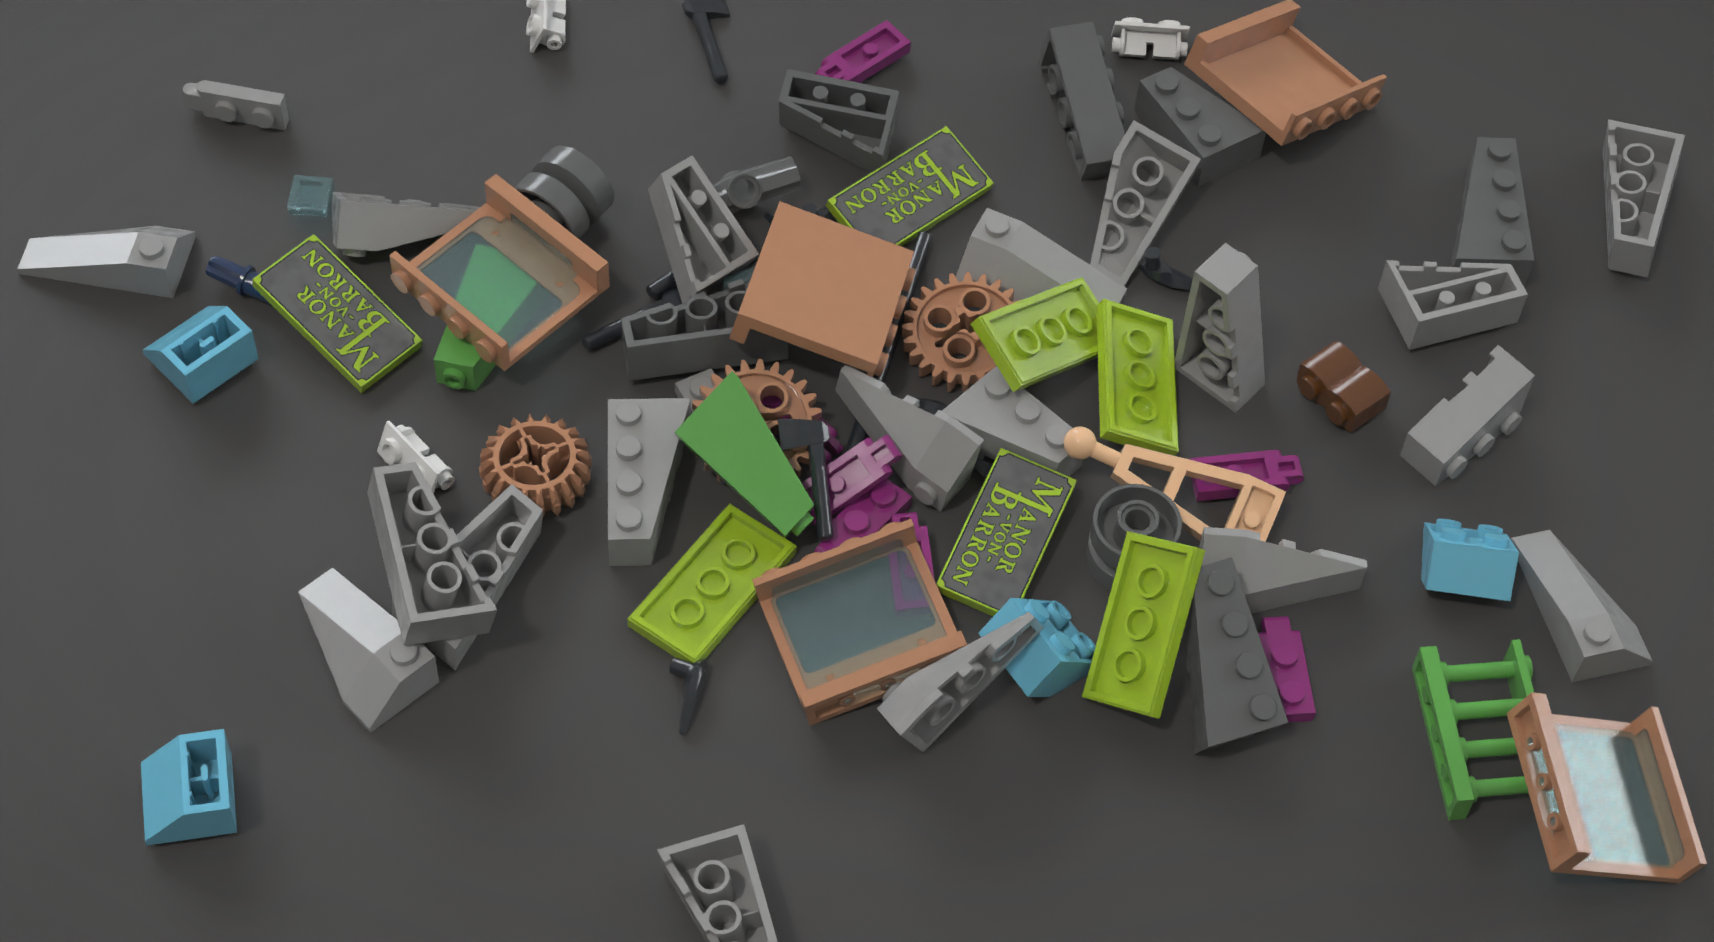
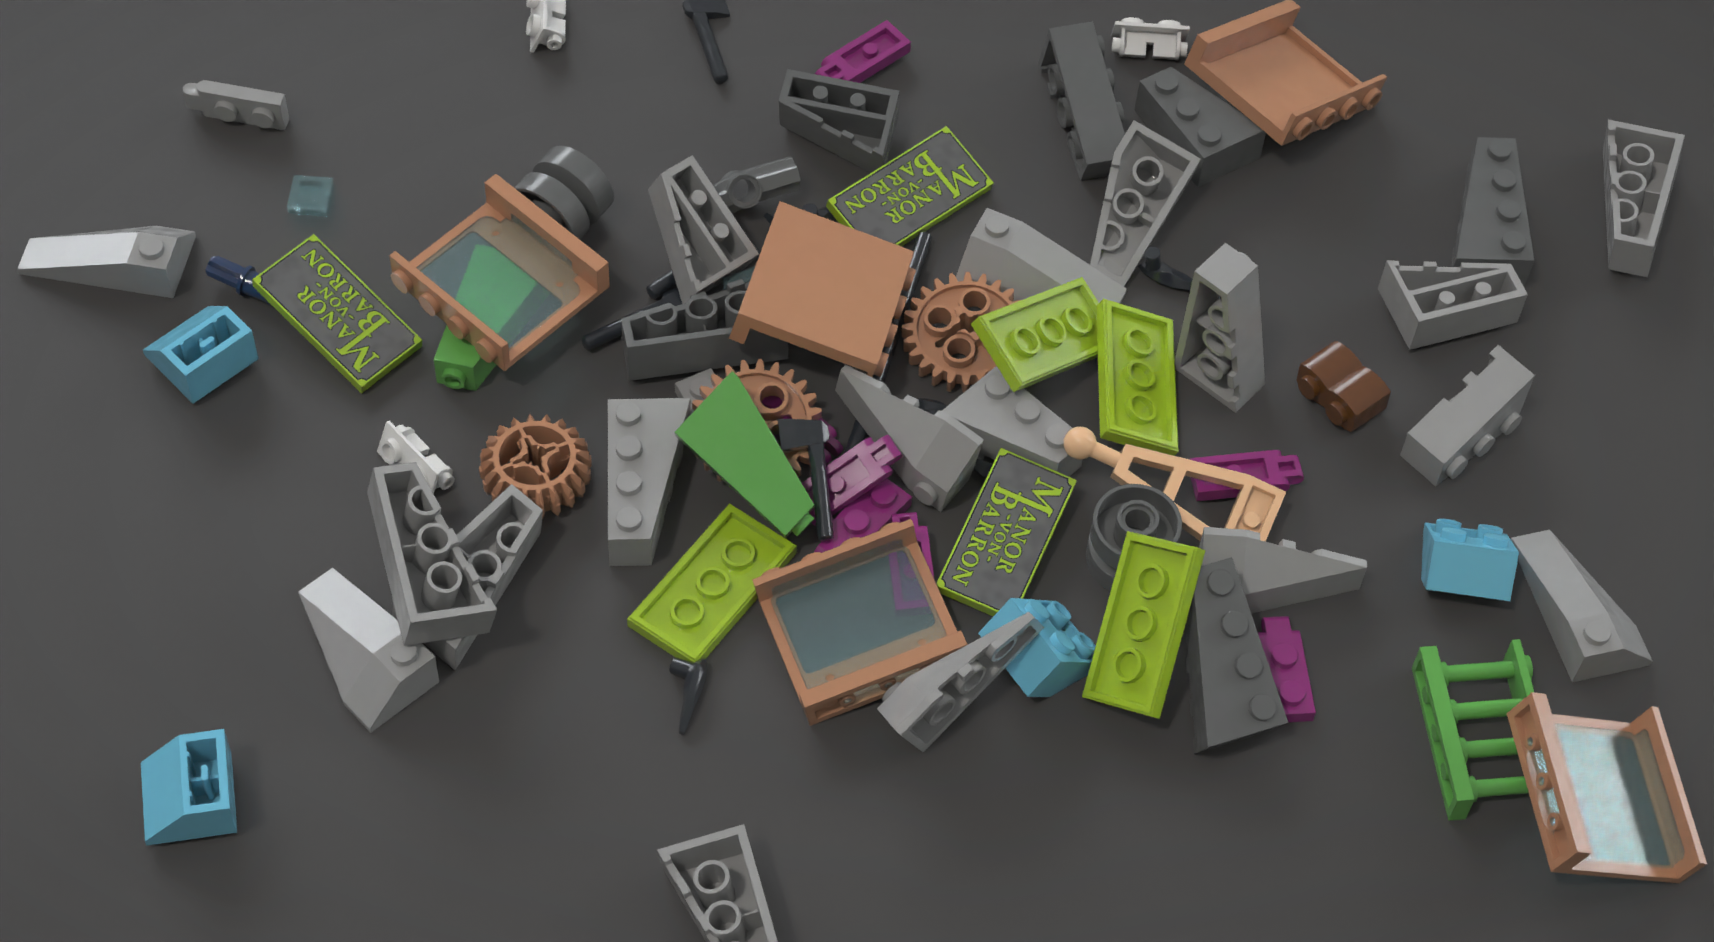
light grey wedge [332,192,480,257] -> none

